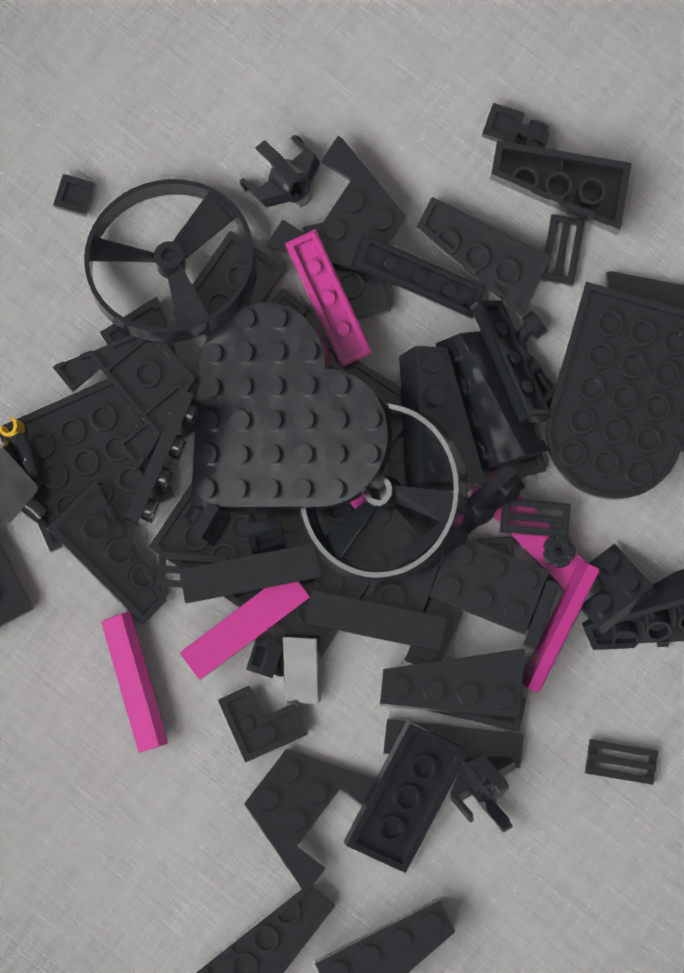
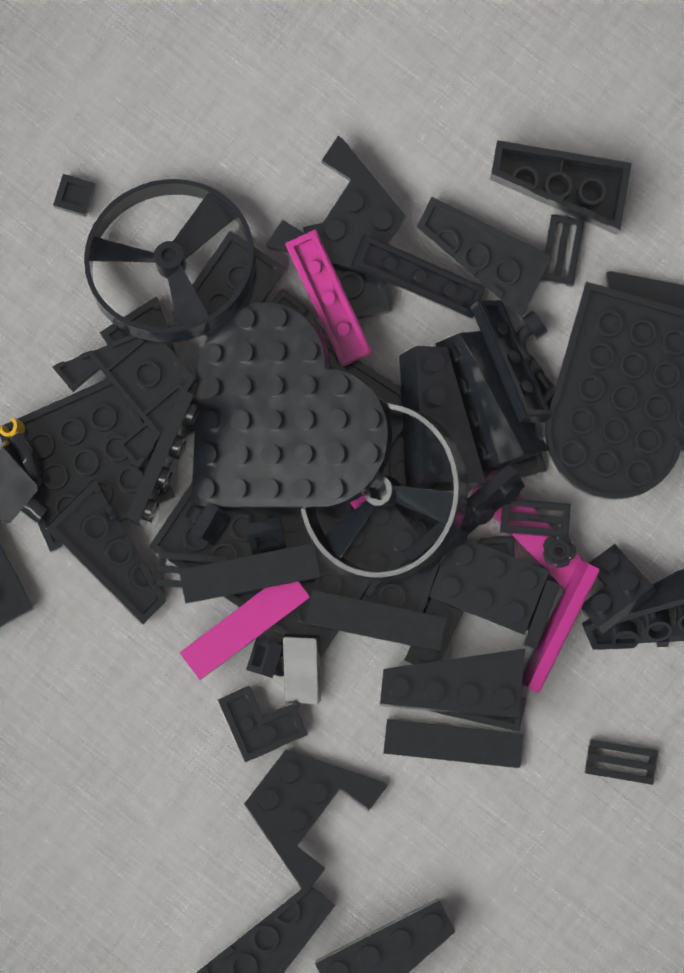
dark pink tile [101,612,168,753] -> none
black piece [239,135,320,208] -> none
black plate [343,720,469,873] -> none
black piece [450,755,515,833] -> none
black plate [482,103,550,148] -> none

